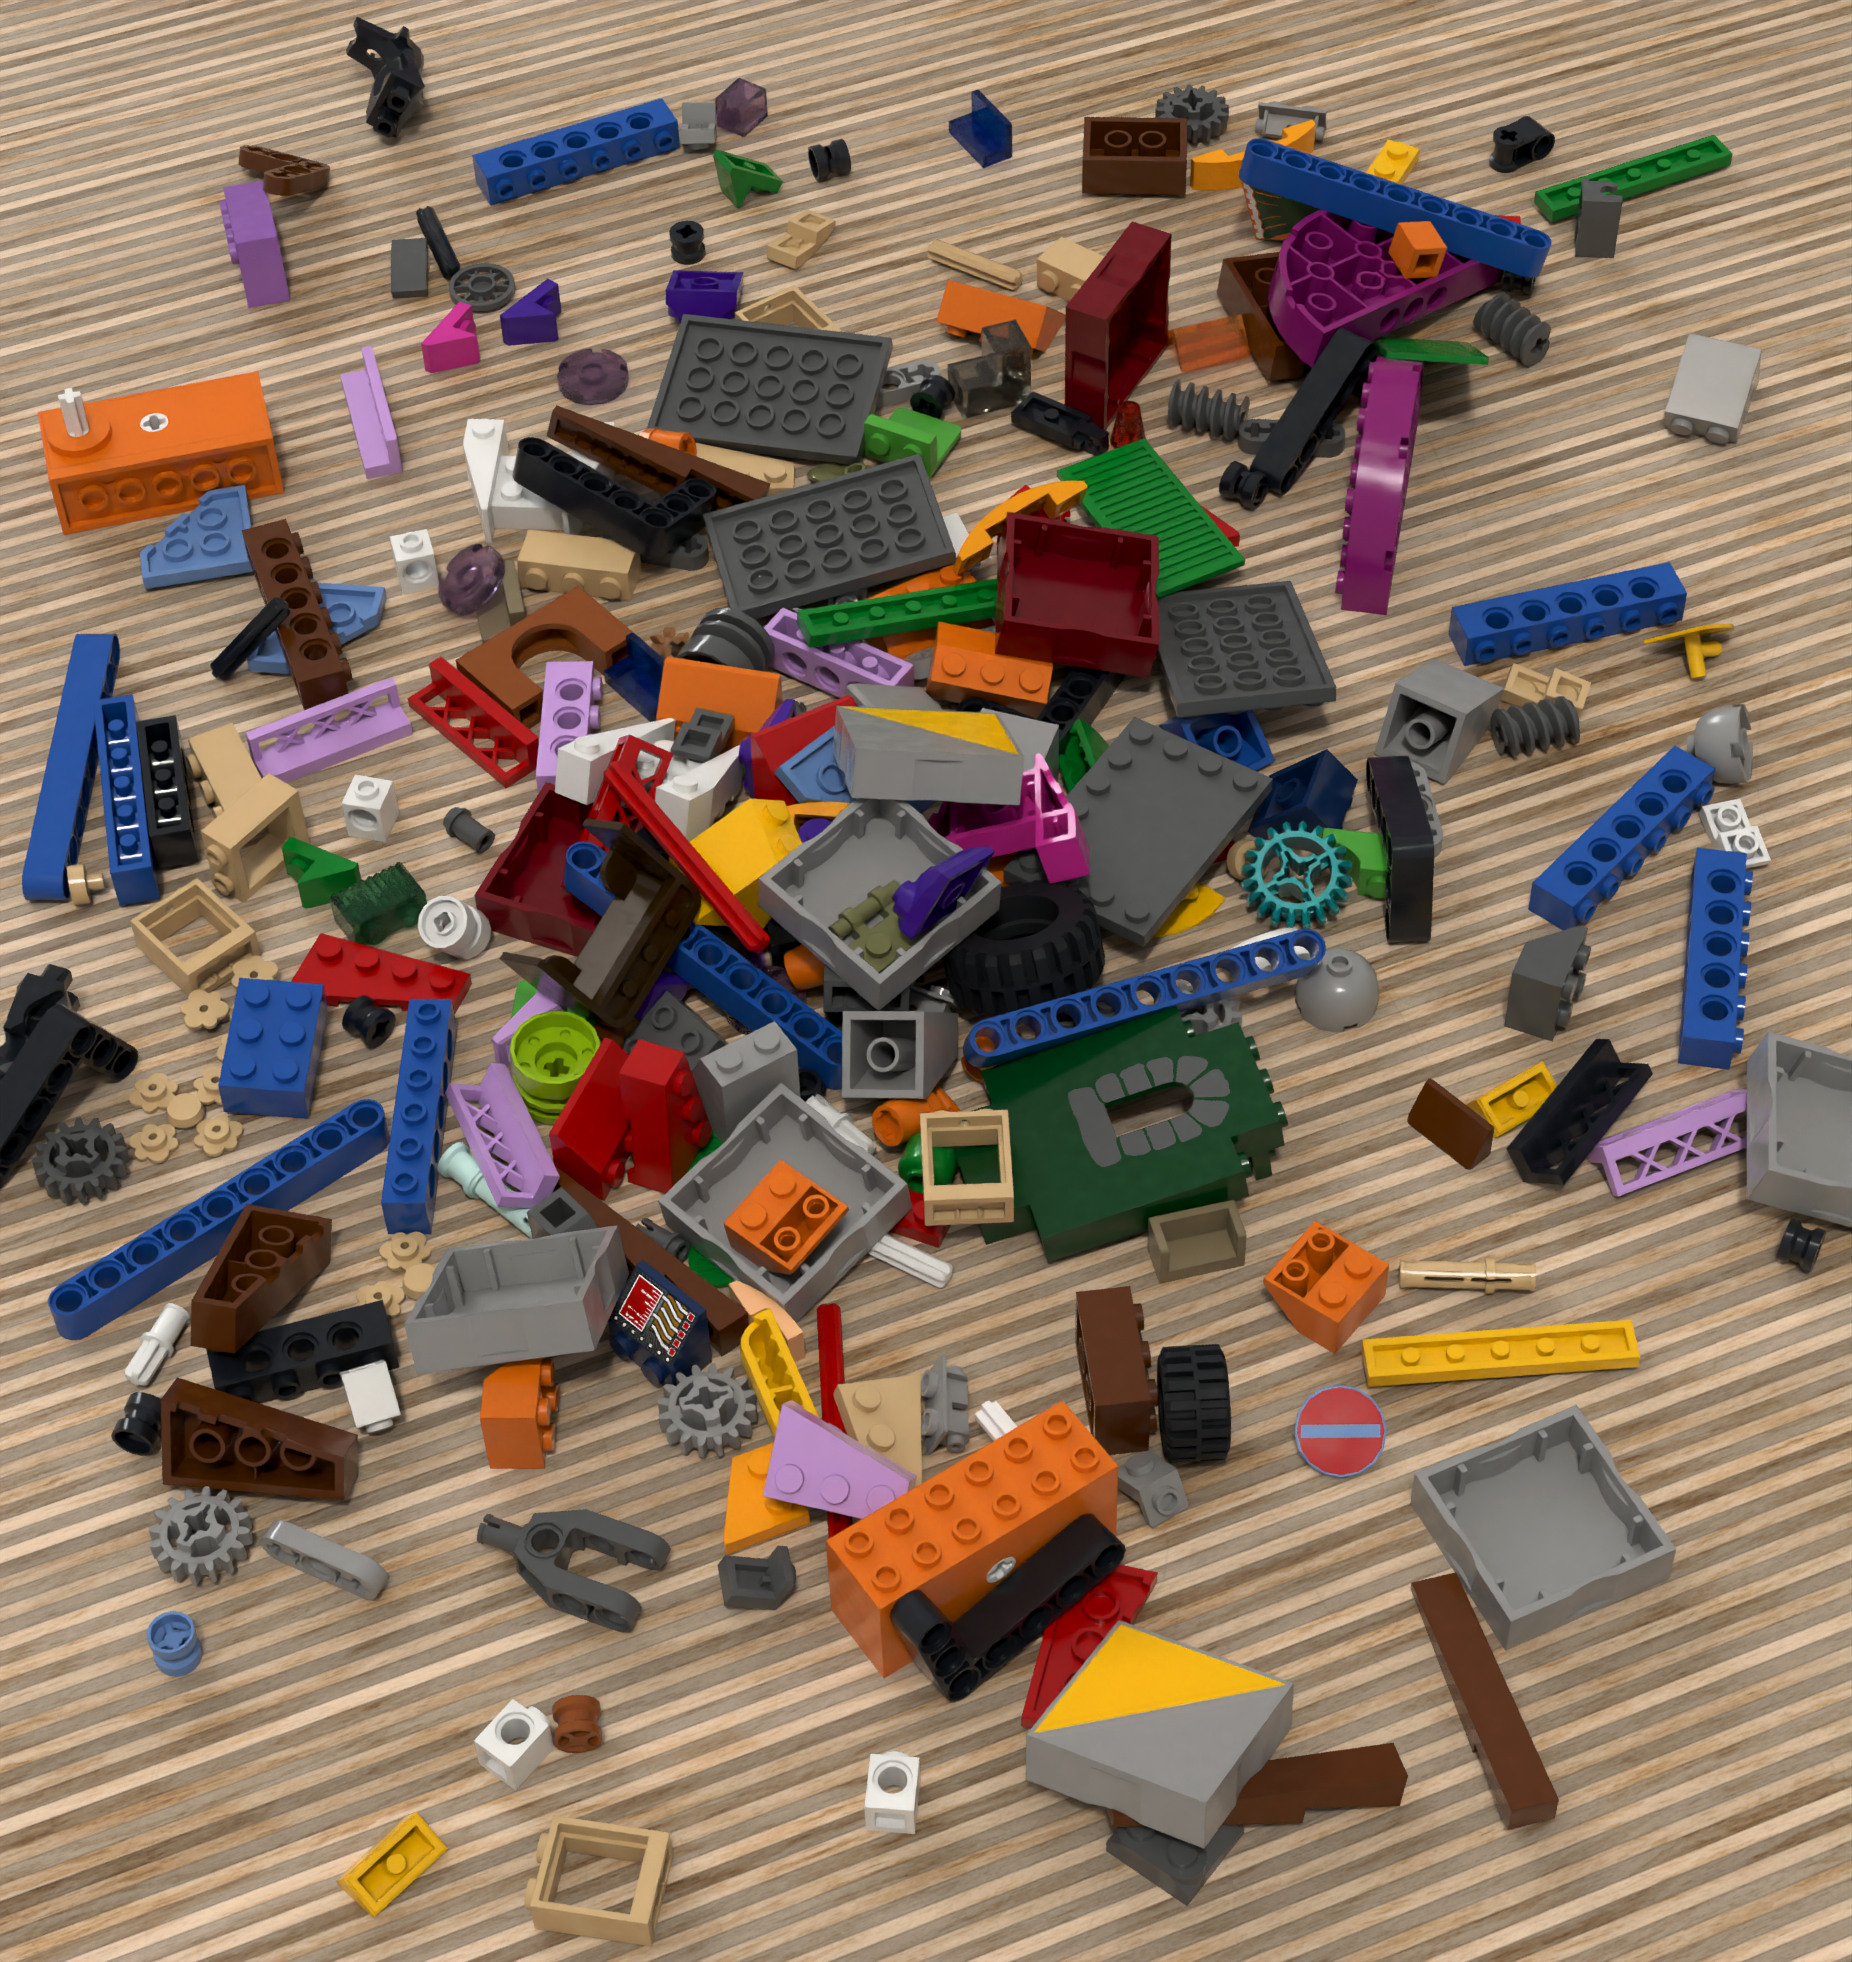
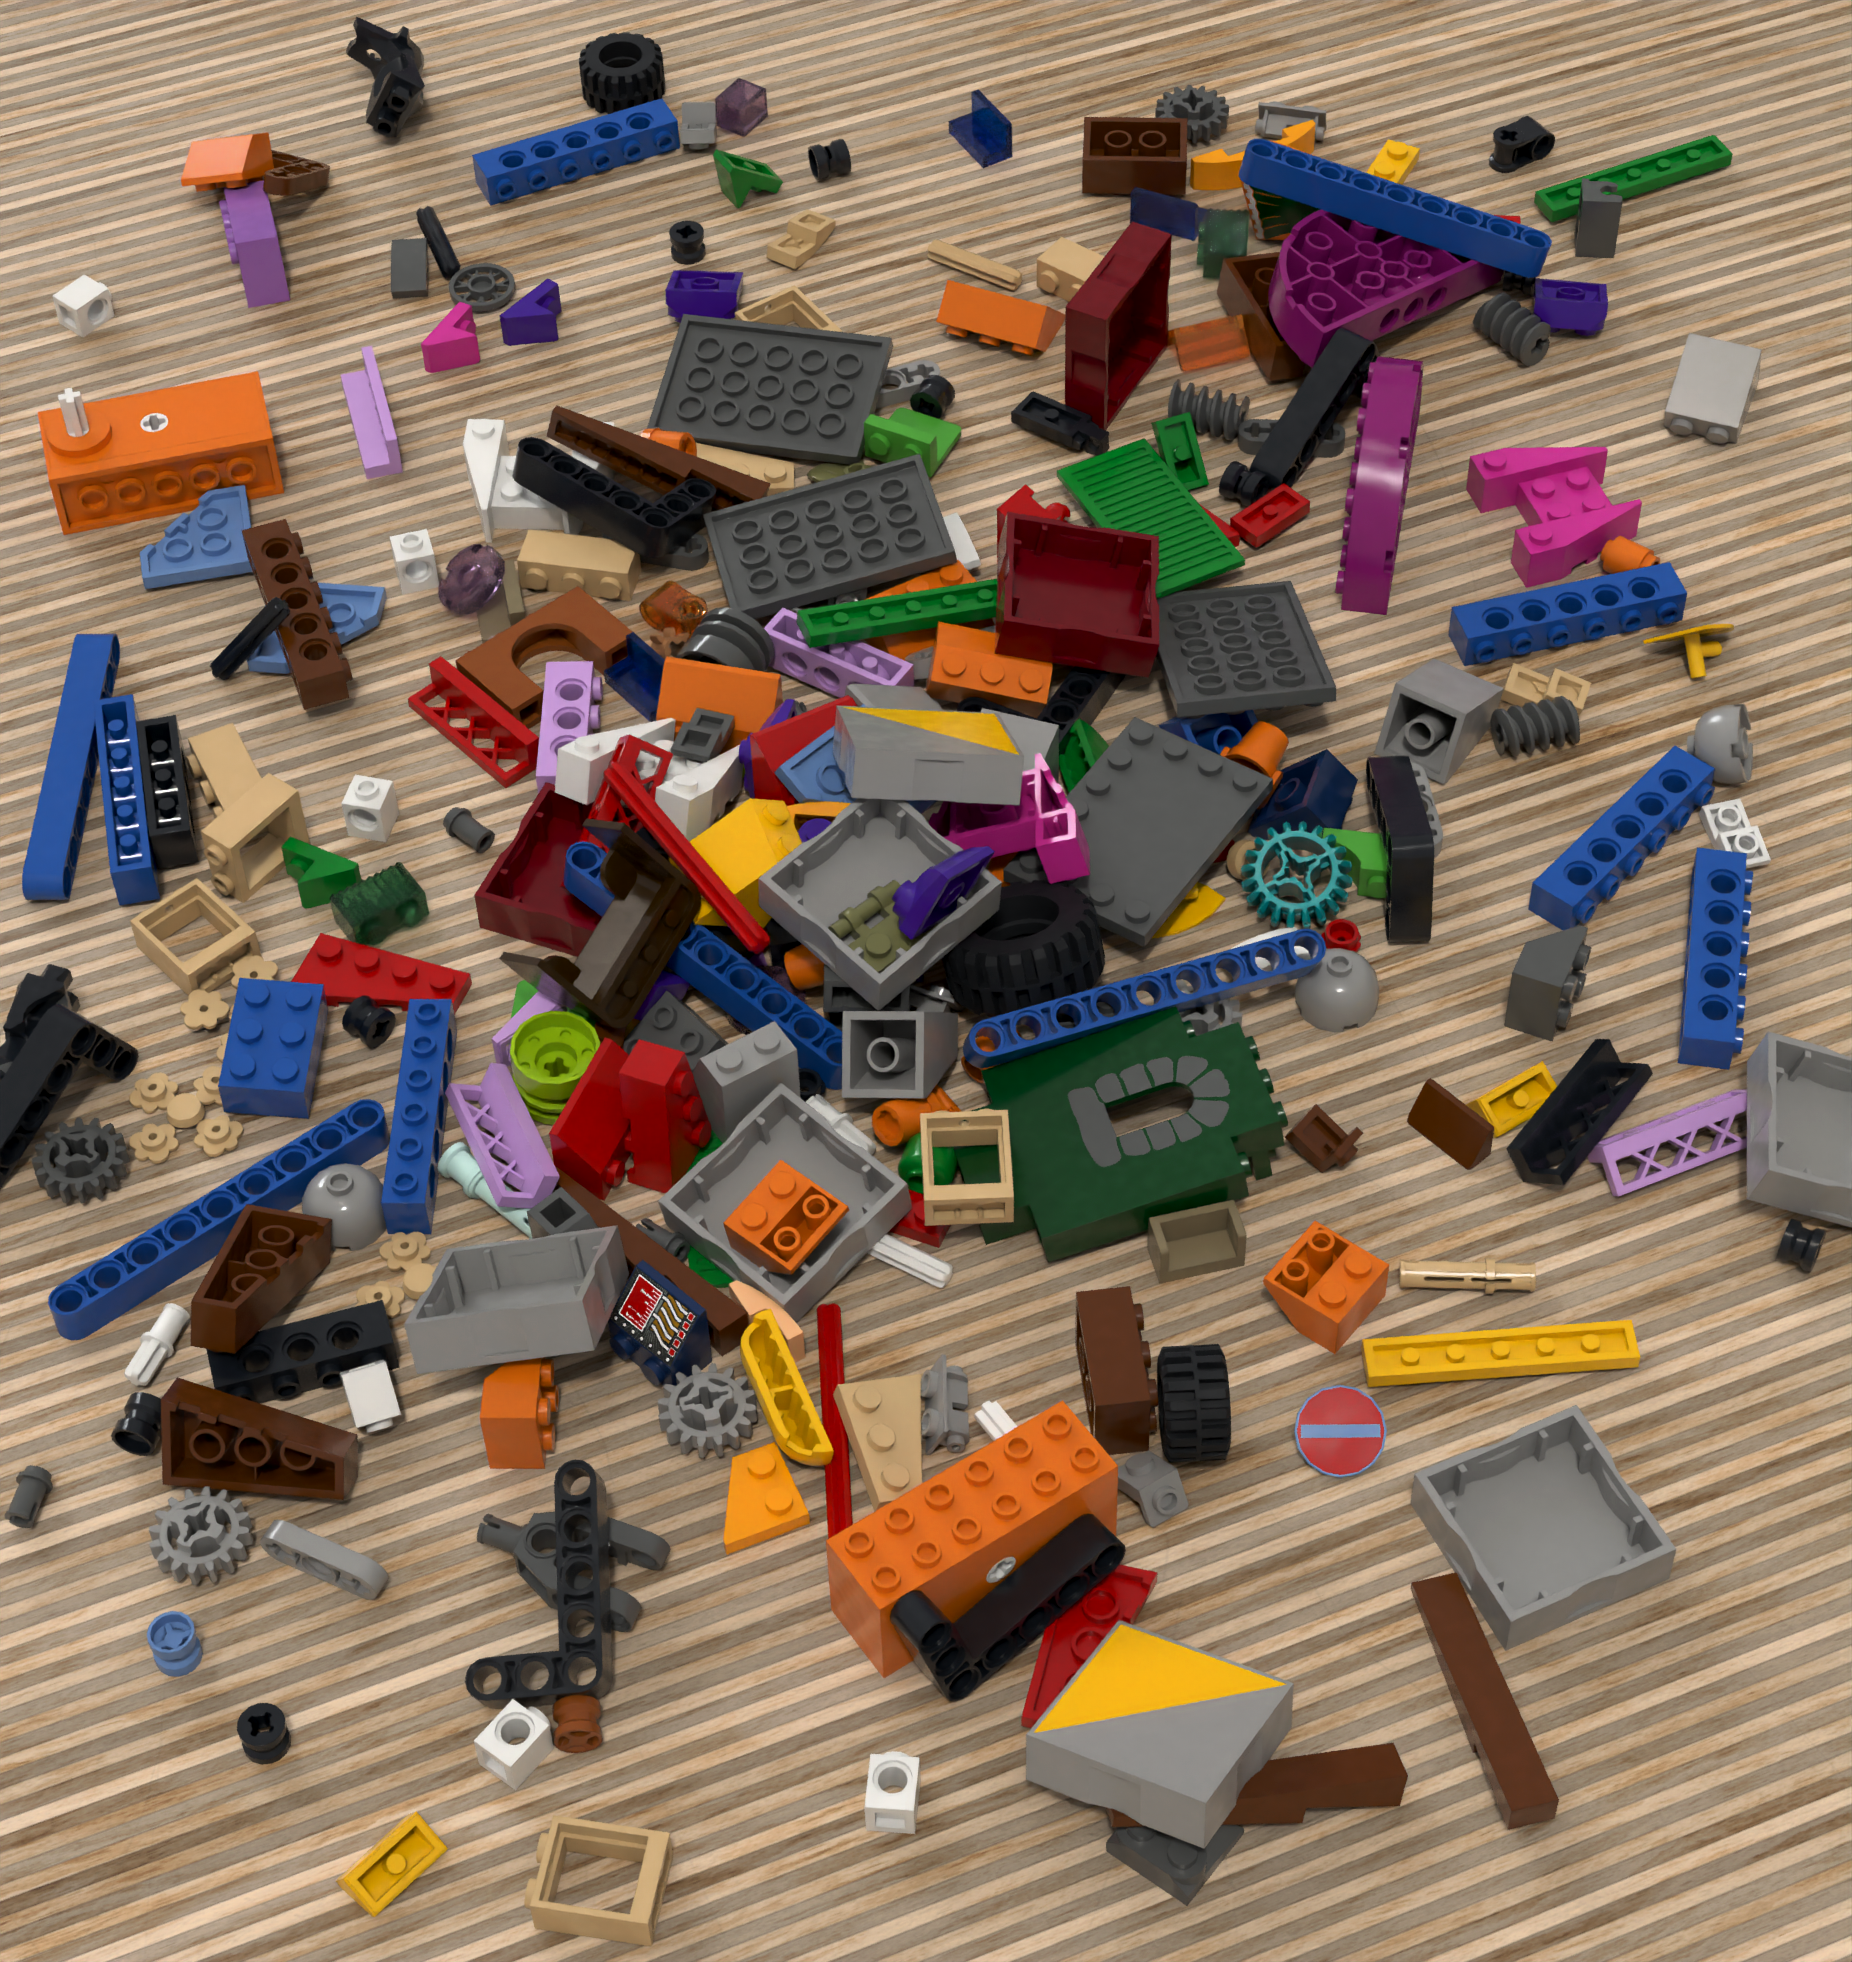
tan tile [67,863,105,906] -> none
lavender fence [246,677,413,783] -> none
white wheel [418,896,491,959] -> none
clear purple tile [557,349,629,405] -> none
dark grey bracket [717,1546,796,1610] -> none
lavender wedge [763,1400,917,1519] -> none
clear smoke brick [948,319,1031,419] -> none
light orange slope [953,481,1088,576] -> none
clear red cone [1110,401,1147,449] -> none
green window [1373,337,1489,365] -> none
orange brick [1388,221,1447,279] -> none
none -> dark grey pin [5,1465,53,1528]
none -> white brick [52,275,114,338]
none -> orange slope [181,132,274,192]
none -> black wheel [237,1703,291,1765]
none -> light grey cylinder [302,1163,387,1251]
none -> black beam [465,1460,613,1709]
none -> black tyre [579,32,666,114]
none -> clear orange piece [639,581,708,640]
none -> clear blue panel [1130,187,1208,241]
none -> green slope [1151,412,1209,490]
none -> clear green brick [1197,208,1249,279]
none -> orange piece [1220,721,1289,809]
none -> red plate [1230,483,1310,548]
none -> reddish brown bracket [1285,1104,1363,1173]
none -> red plate [1321,919,1361,953]
none -> dark pink wedge [1466,447,1642,588]
none -> dark purple slope [1533,278,1608,336]
none -> orange brick [1600,536,1660,574]

